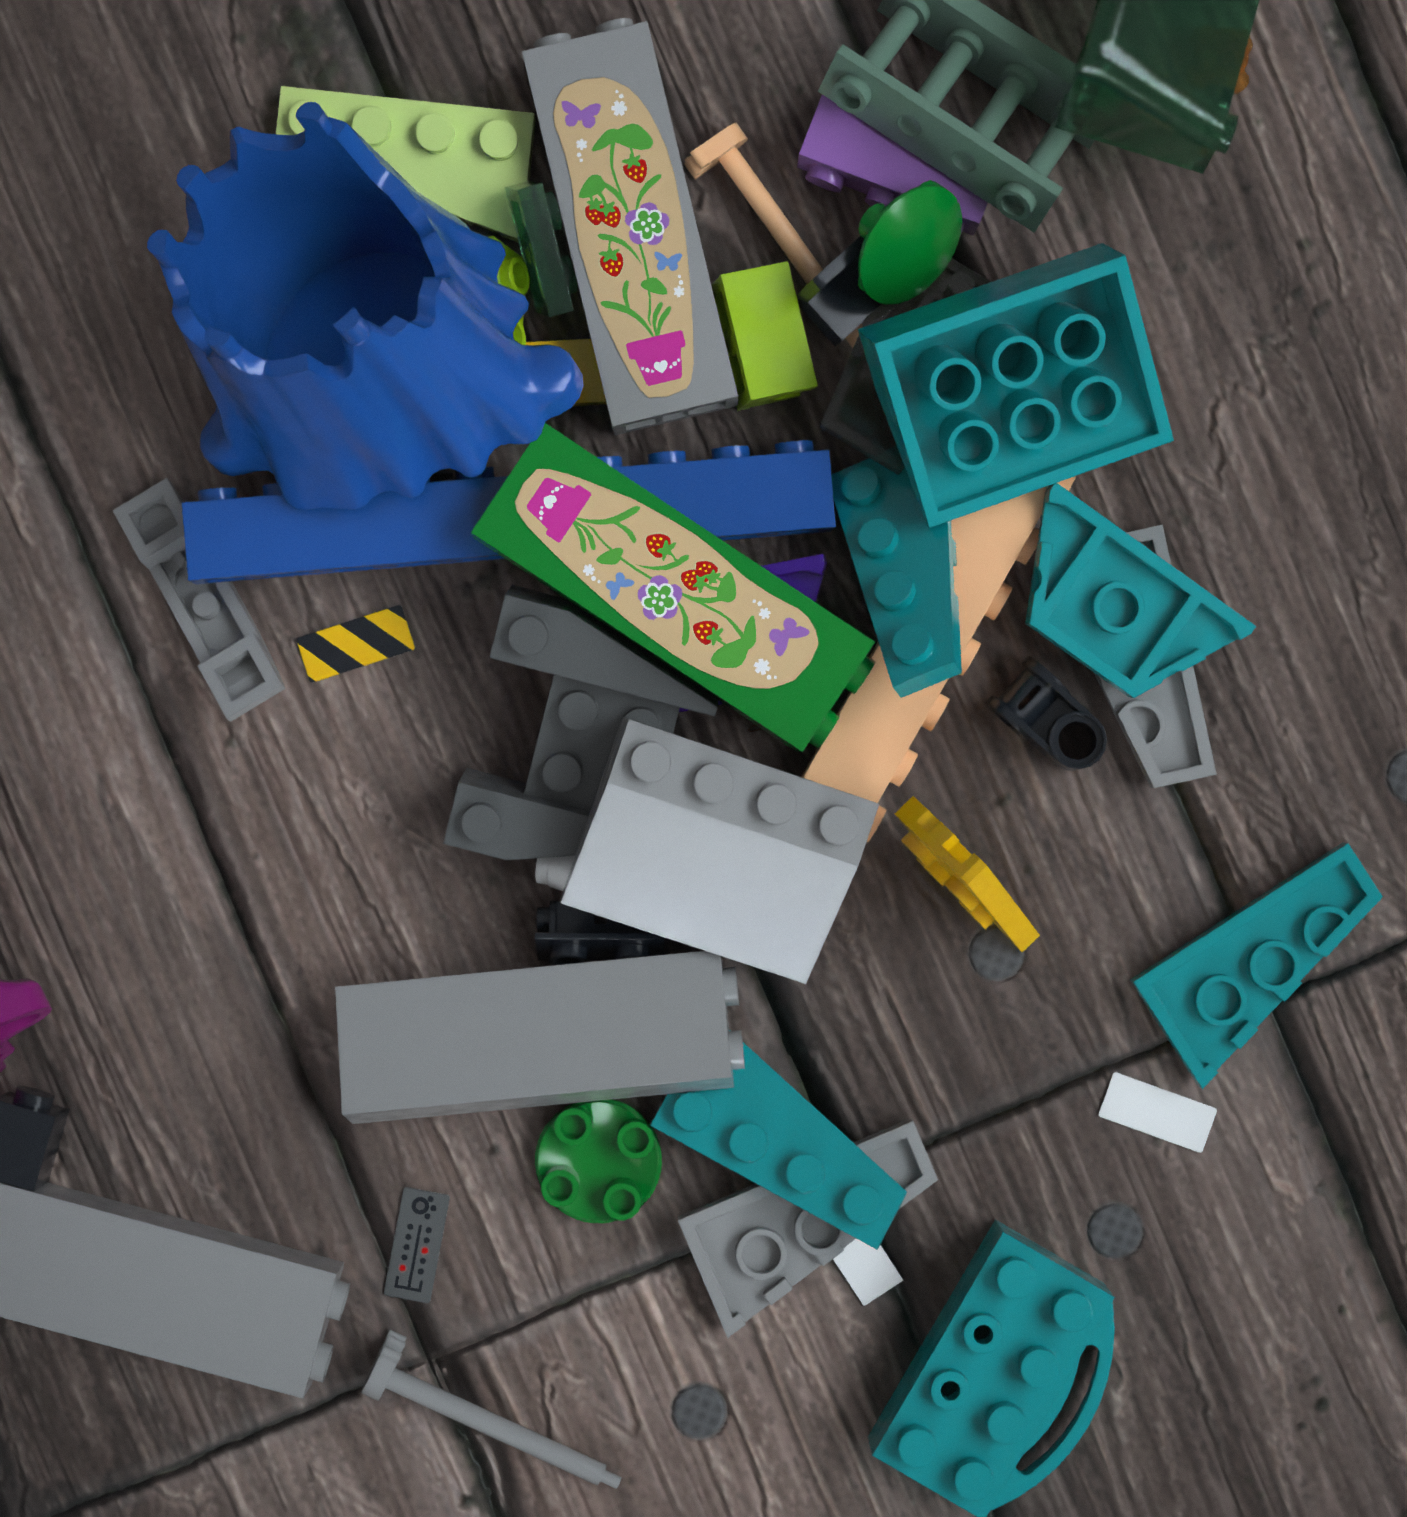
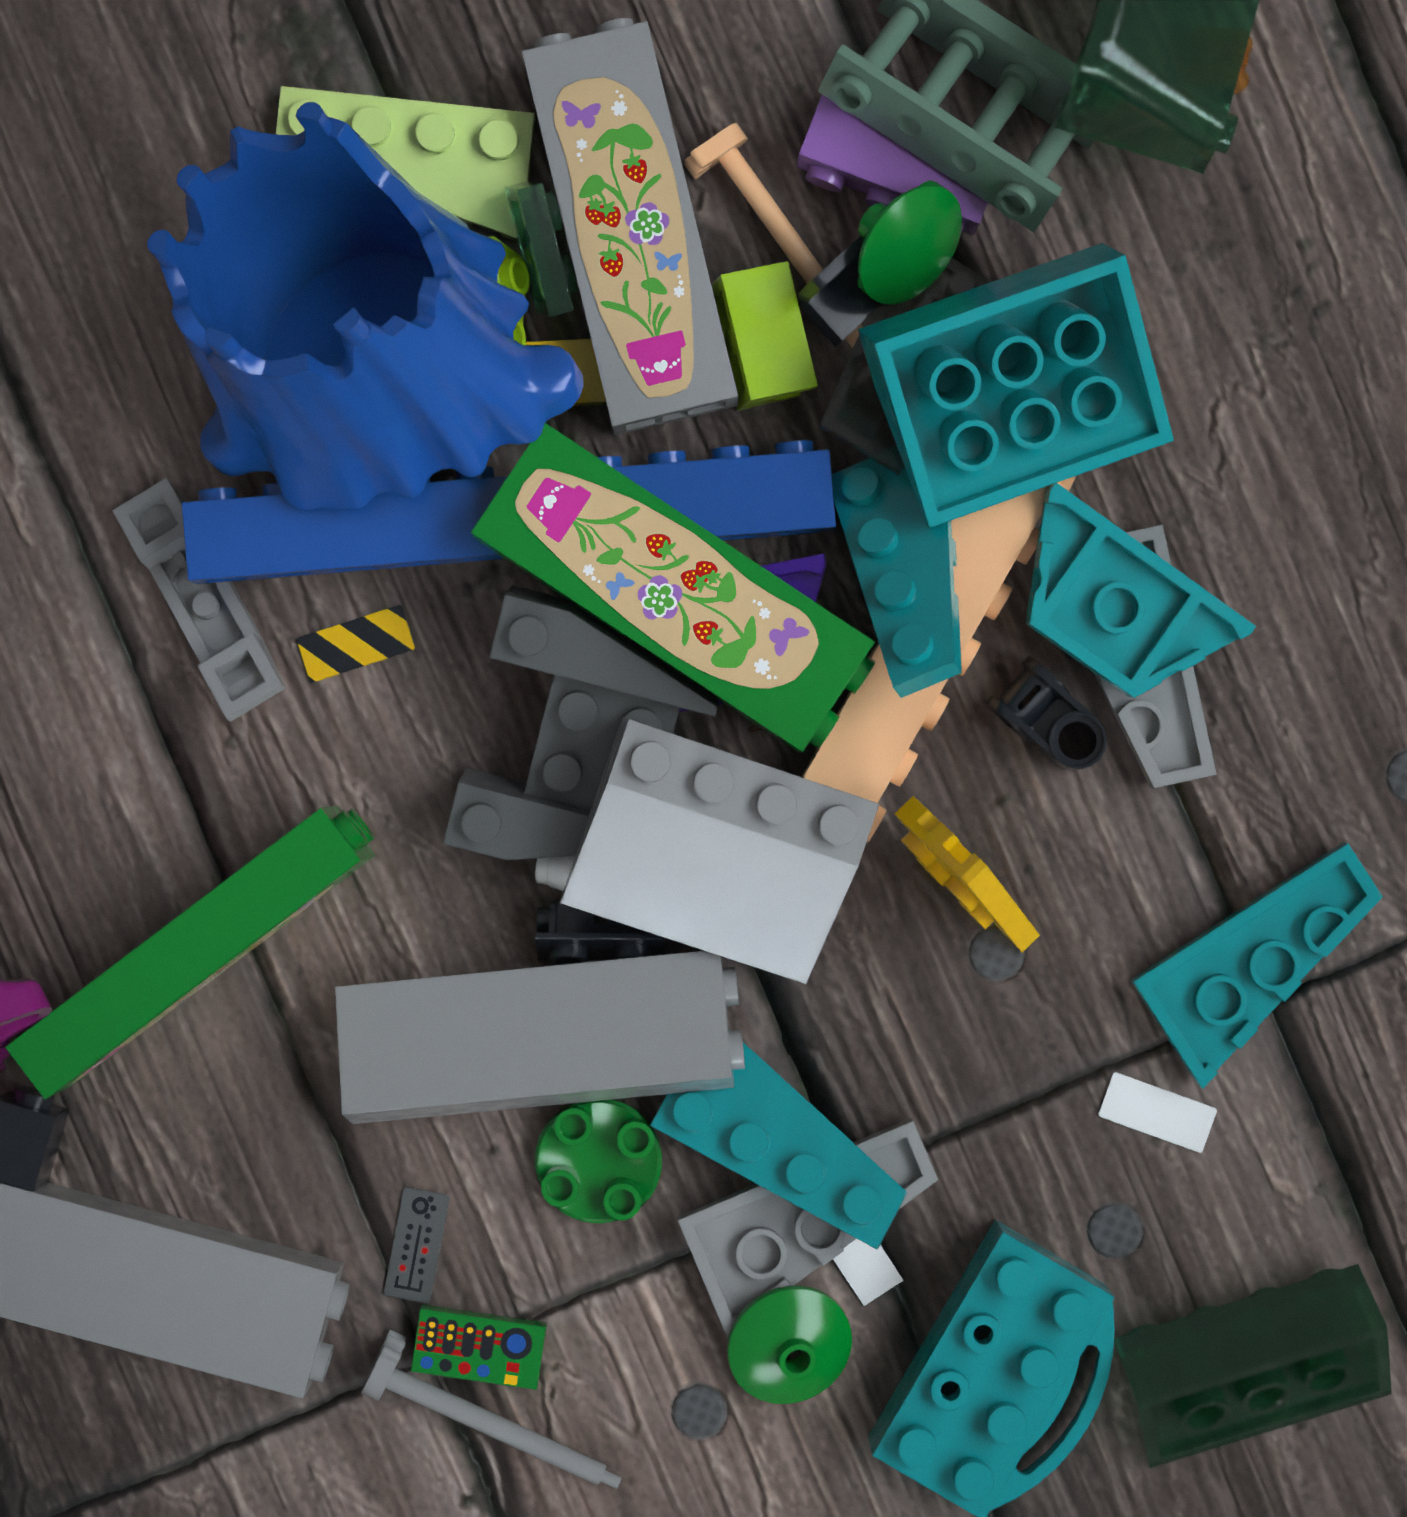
none -> green brick [5,805,376,1100]
none -> tile [411,1304,547,1390]
none -> green dish [727,1285,852,1404]
none -> clear green slope [1114,1264,1392,1468]

